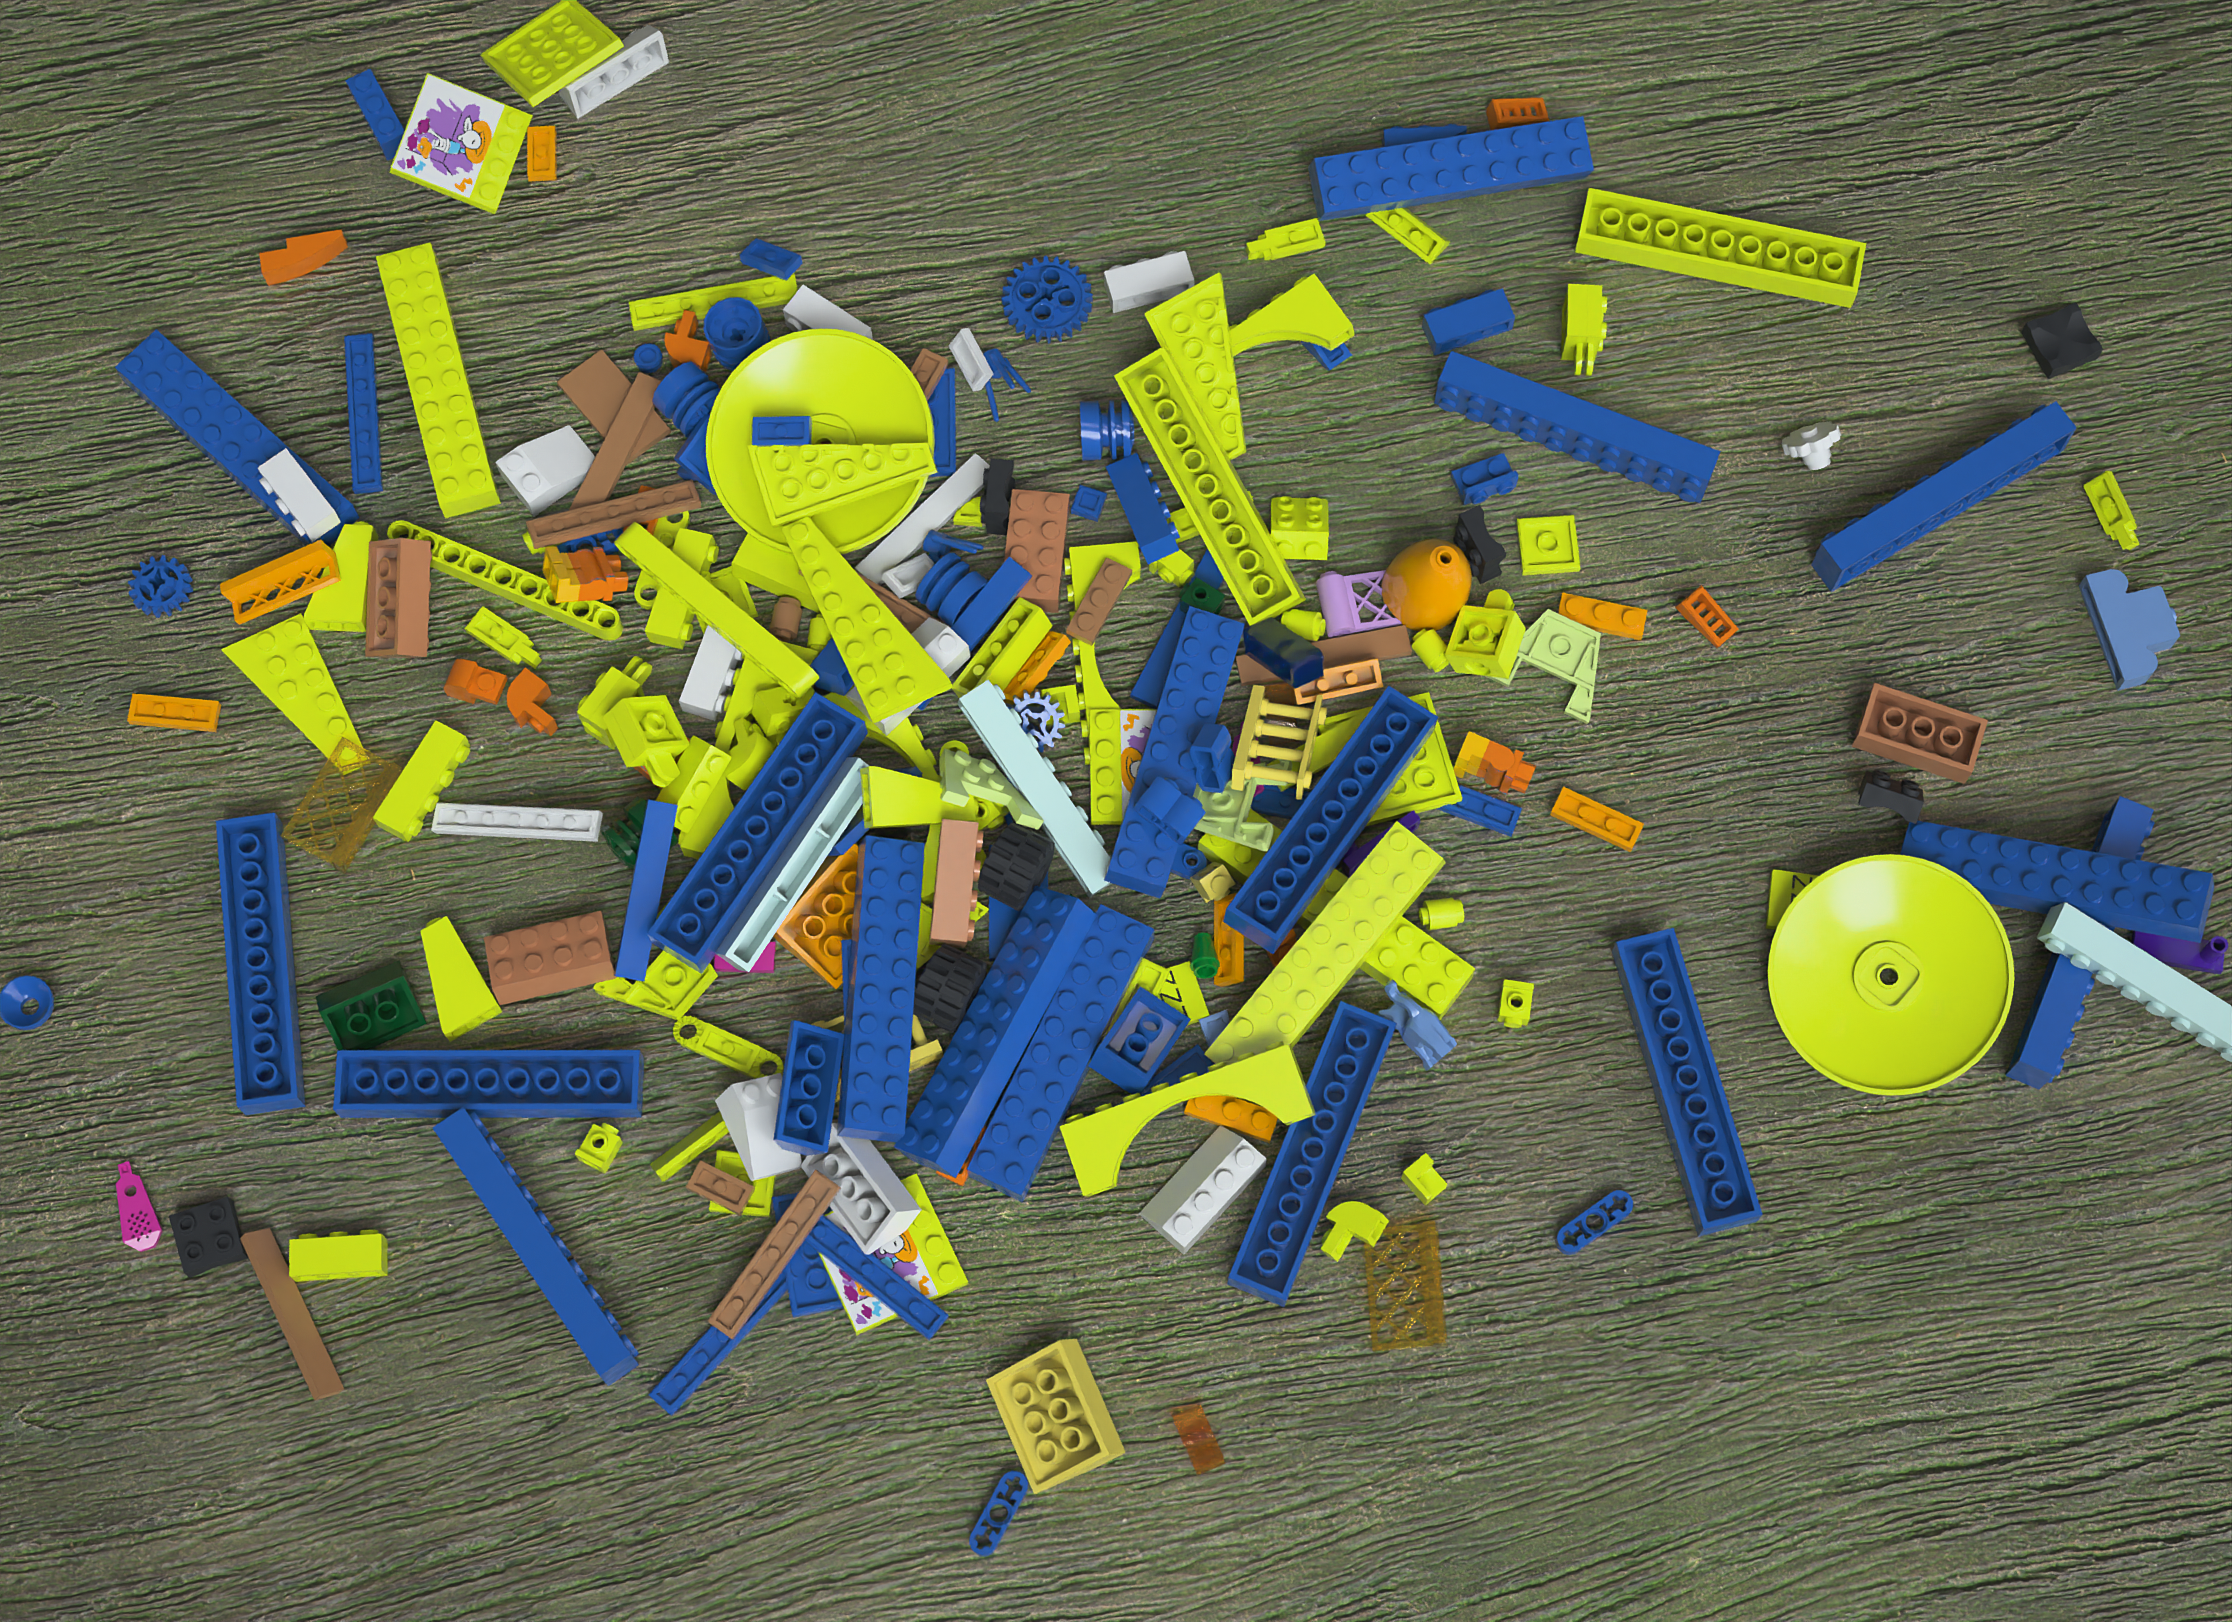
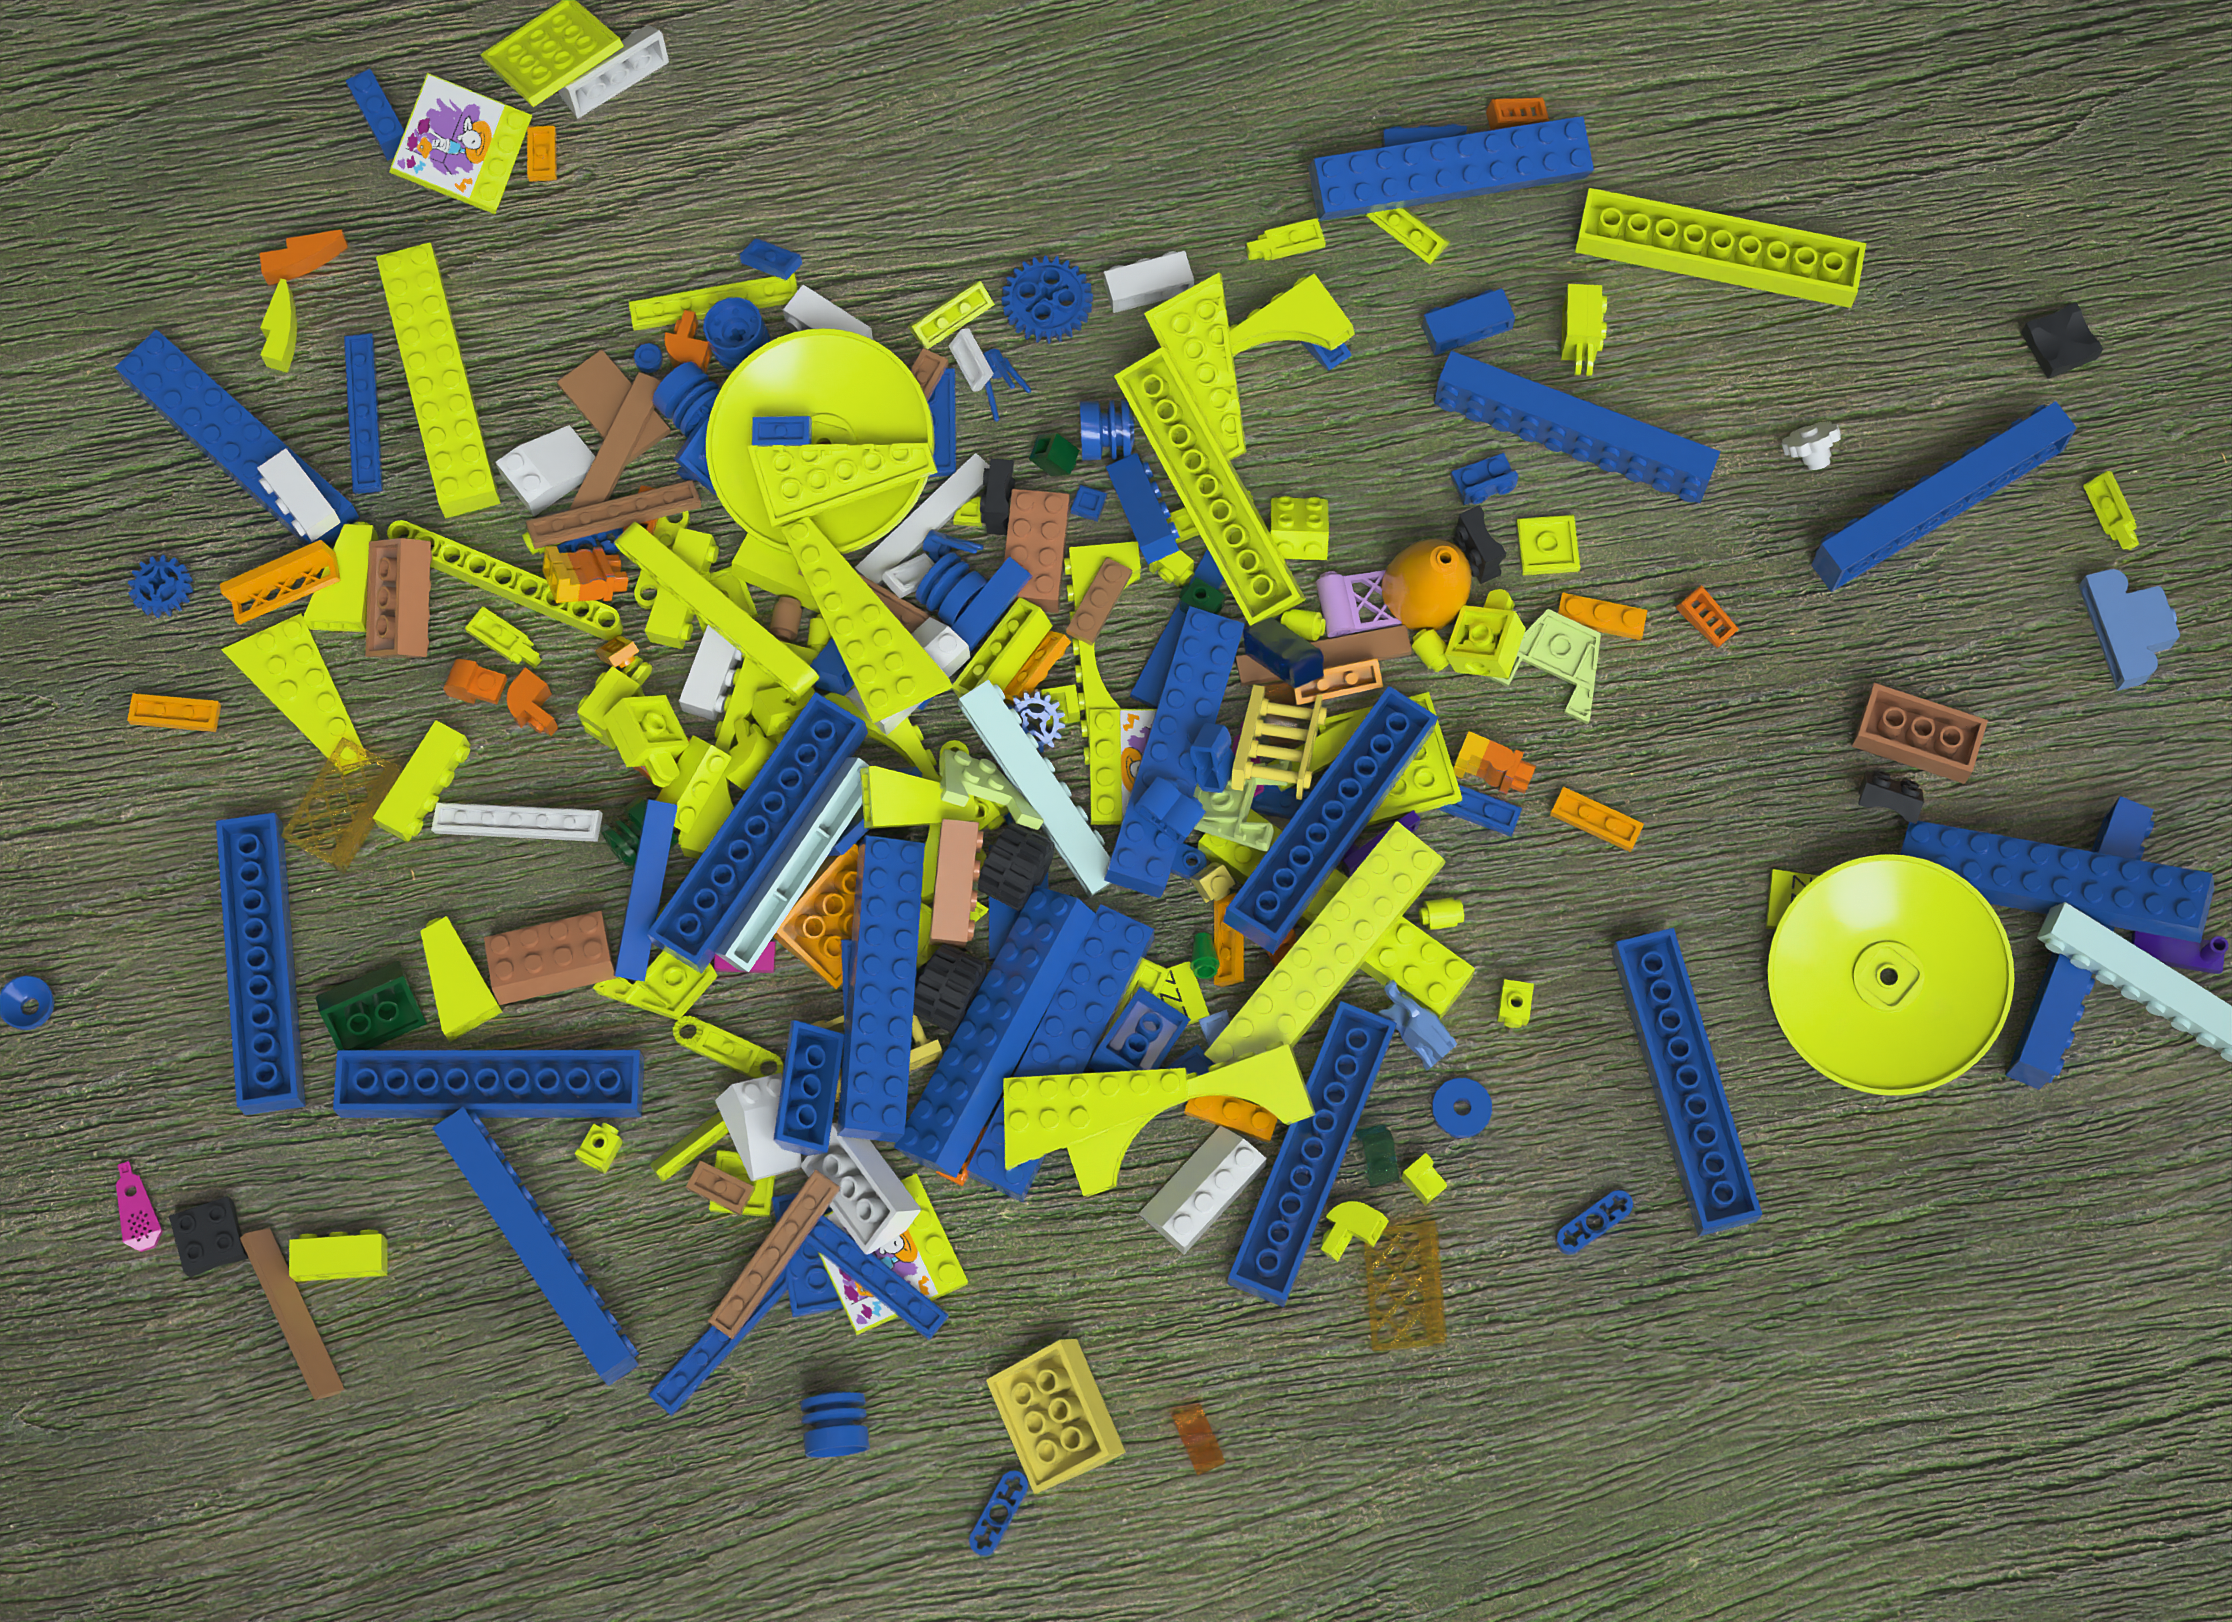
none -> neon yellow slope [260,278,297,373]
none -> light orange plate [595,635,639,668]
none -> blue wheel [800,1391,870,1458]
none -> neon yellow slope [908,281,995,350]
none -> neon yellow wing [1003,1068,1188,1170]
none -> dark green brick [1029,433,1080,477]
none -> clear green brick [1355,1124,1399,1188]
none -> blue tile [1432,1078,1492,1138]

